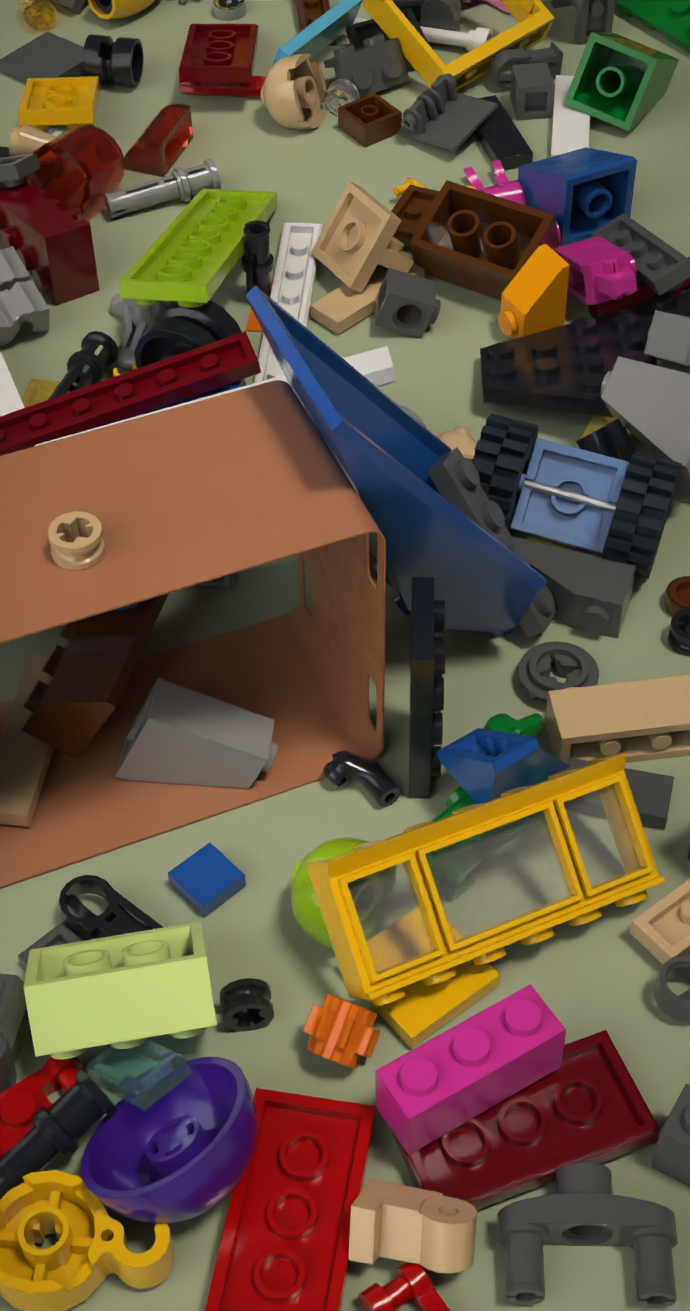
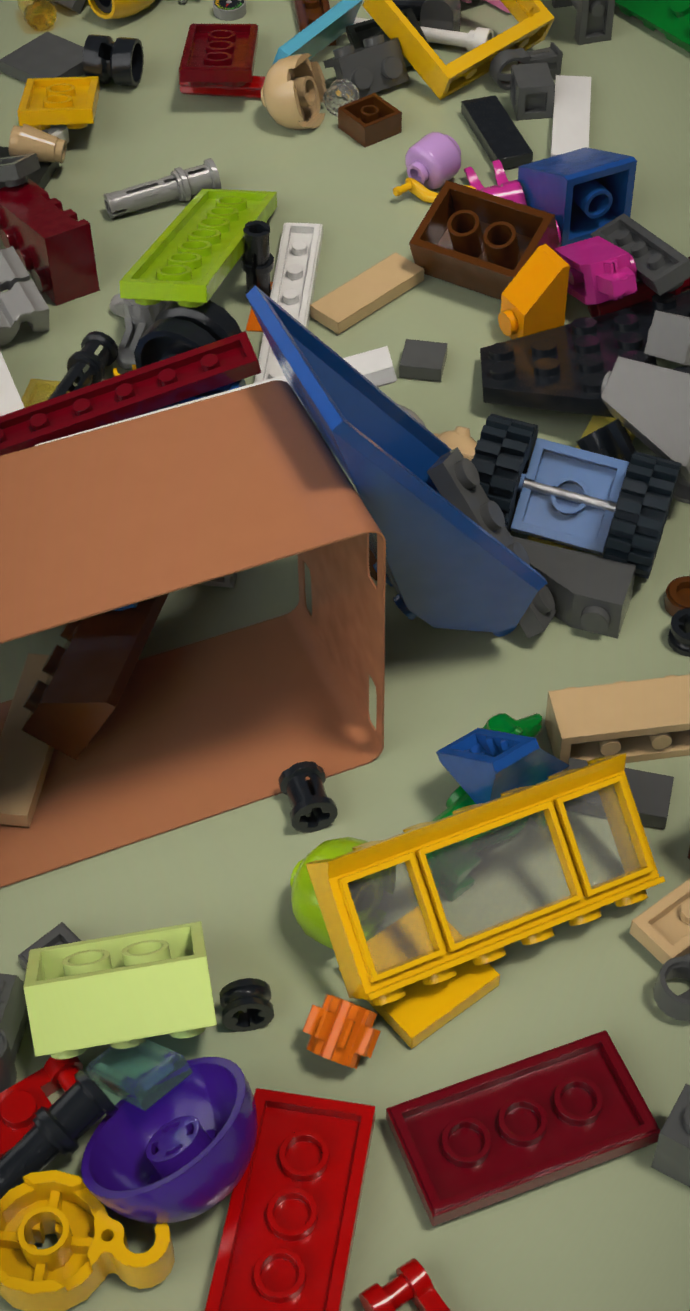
clear red cylinder [28,125,125,215] -> none
tan bush [47,511,105,571] -> none
black piece [59,875,163,940] -> none
light grey slope [115,678,278,789] -> none
clear red brick [123,104,193,177] -> none
blue tile [168,842,246,917] -> none
tan bracket [311,182,414,293] -> none
black arm [323,750,401,808] -> none
tan leg [348,1179,477,1274] -> none
dark grey brick [375,268,441,338] -> none
dark pink brick [375,984,566,1155] -> none
reddish brown plate [391,185,440,247] -> none
dark grey hinge [397,73,498,152] -> none
black plate [409,577,445,799] -> none
dark grey connector [497,1162,678,1308] -> none
dark grey gear [518,641,599,703] -> none
green slope [564,32,679,132] -> none
none -> black bush [278,761,338,833]
none -> dark grey tile [399,339,448,381]
none -> lavender head [405,132,461,190]

